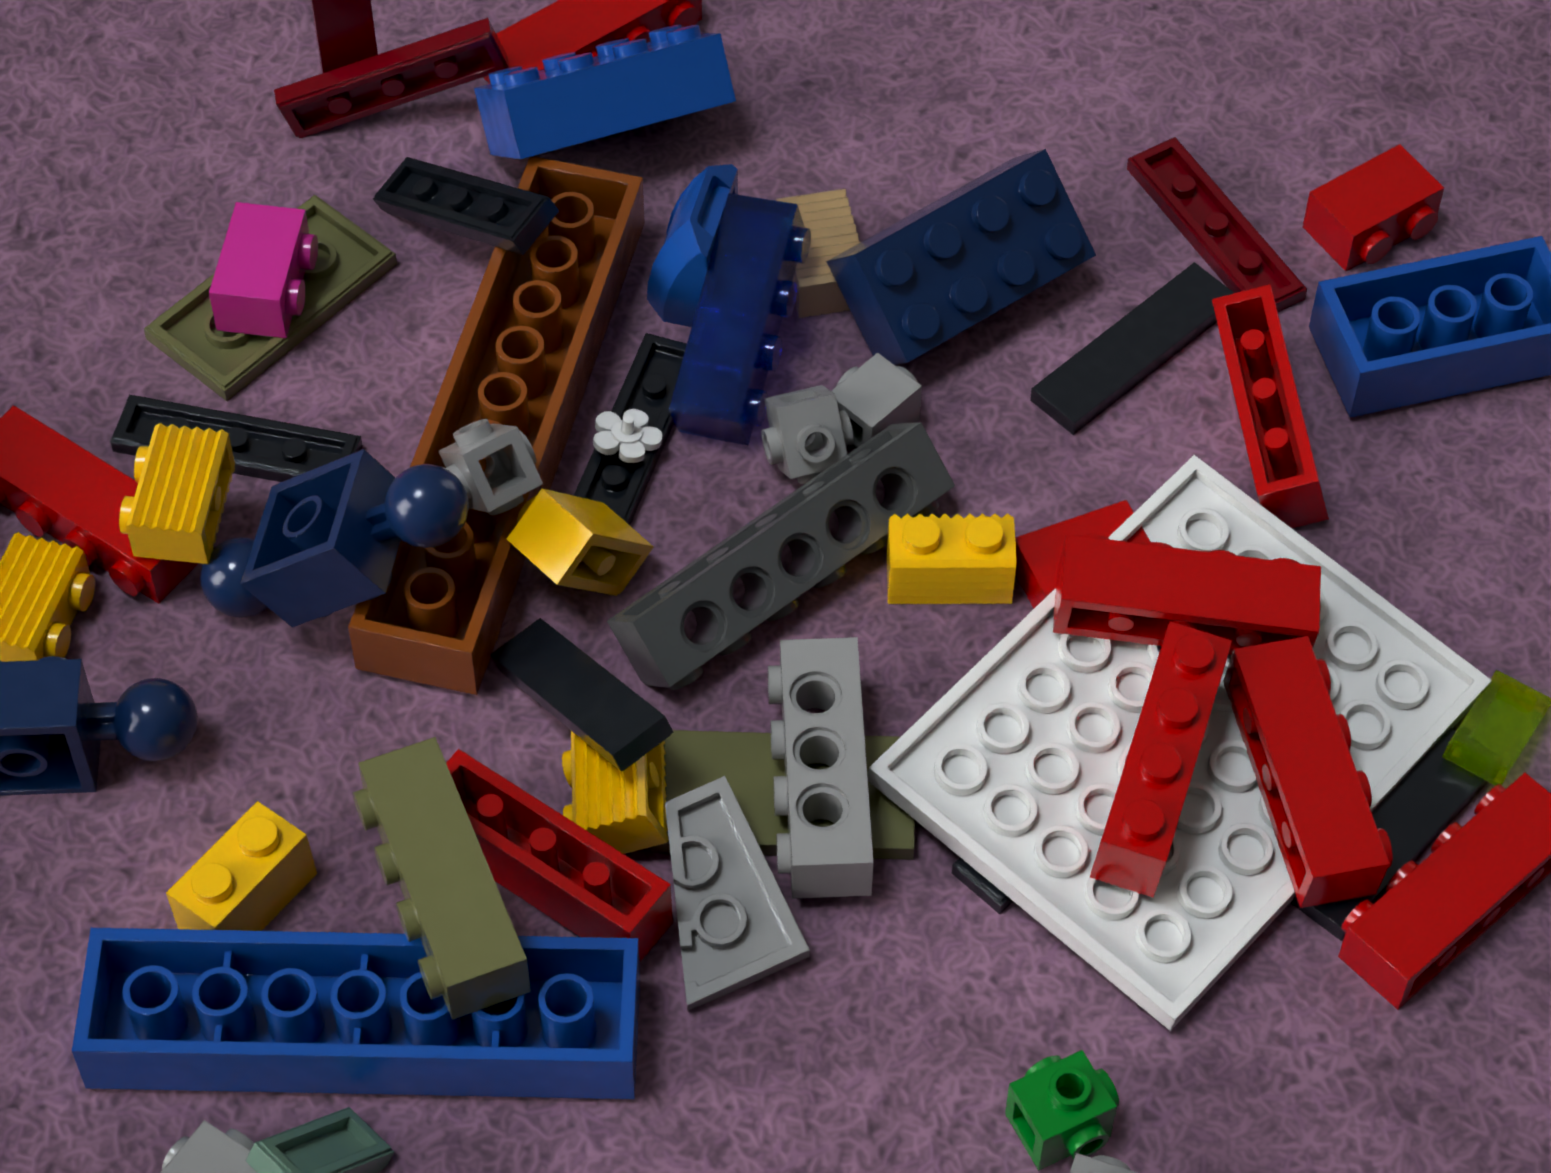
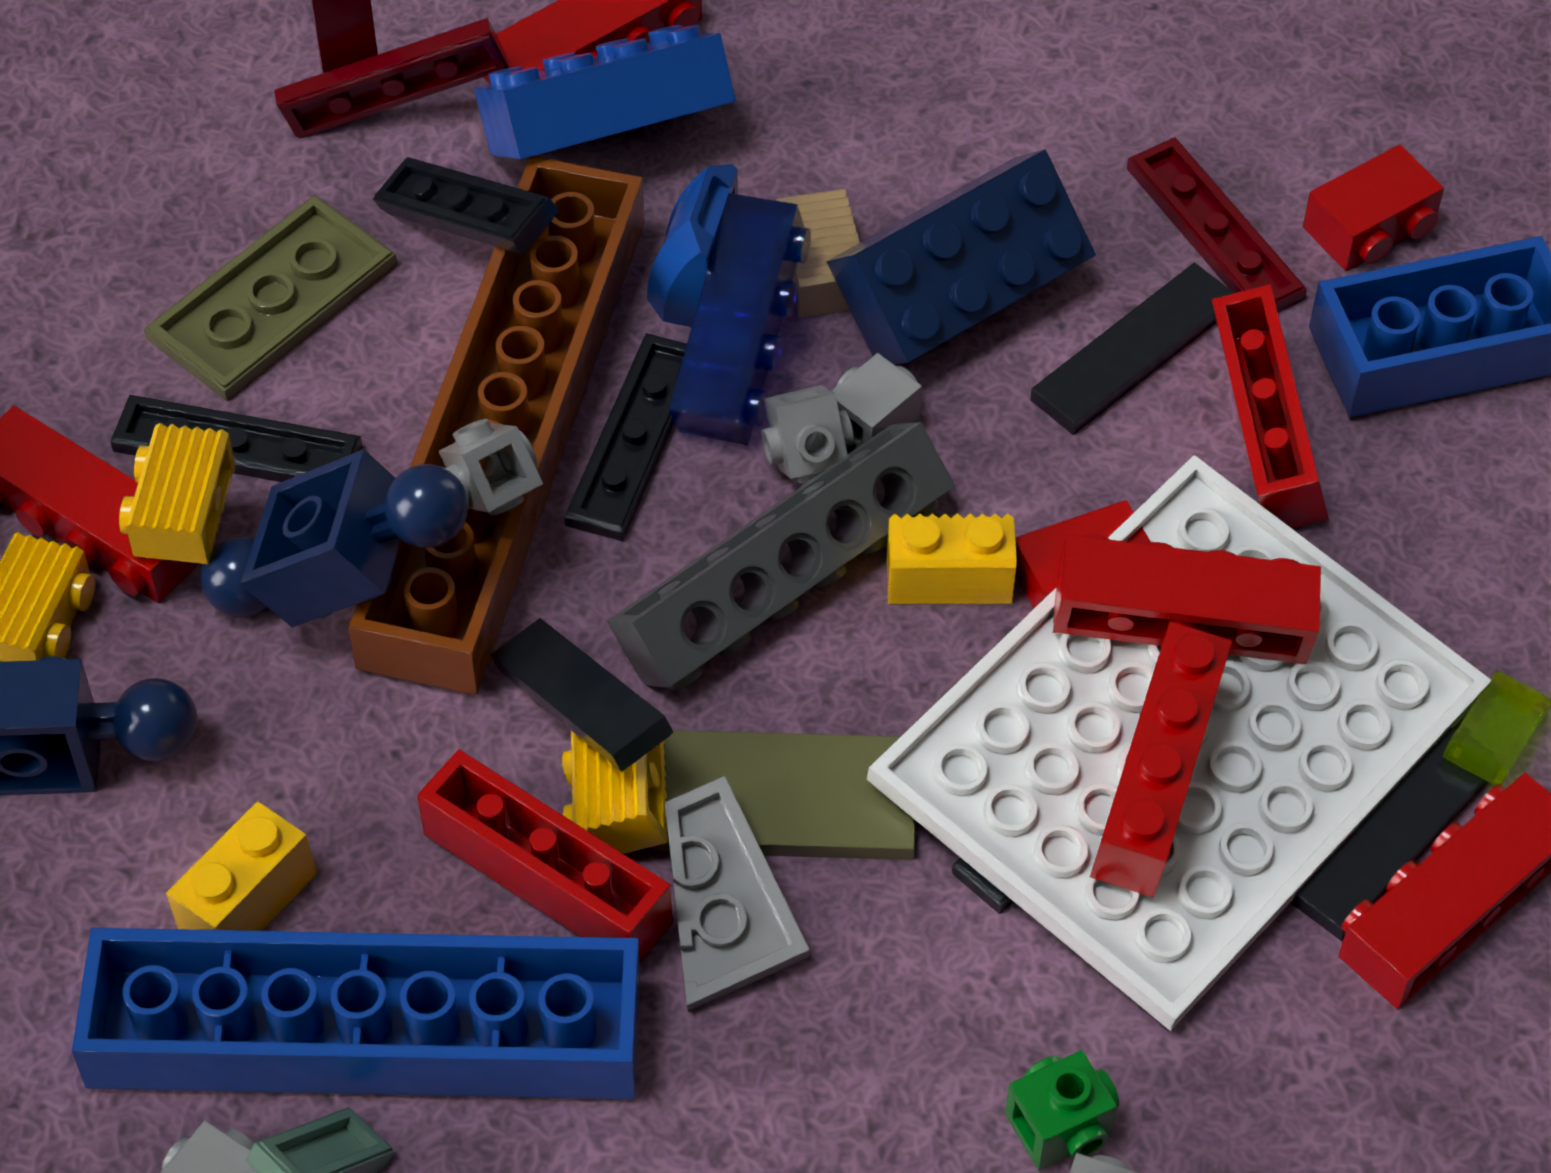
dark pink brick [209,202,318,338] -> none
olive brick [352,737,531,1020] -> none
yellow brick [507,488,654,596] -> none
white plant [593,409,662,463] -> none
light grey brick [768,637,873,899] -> none
red brick [1223,636,1393,908] -> none

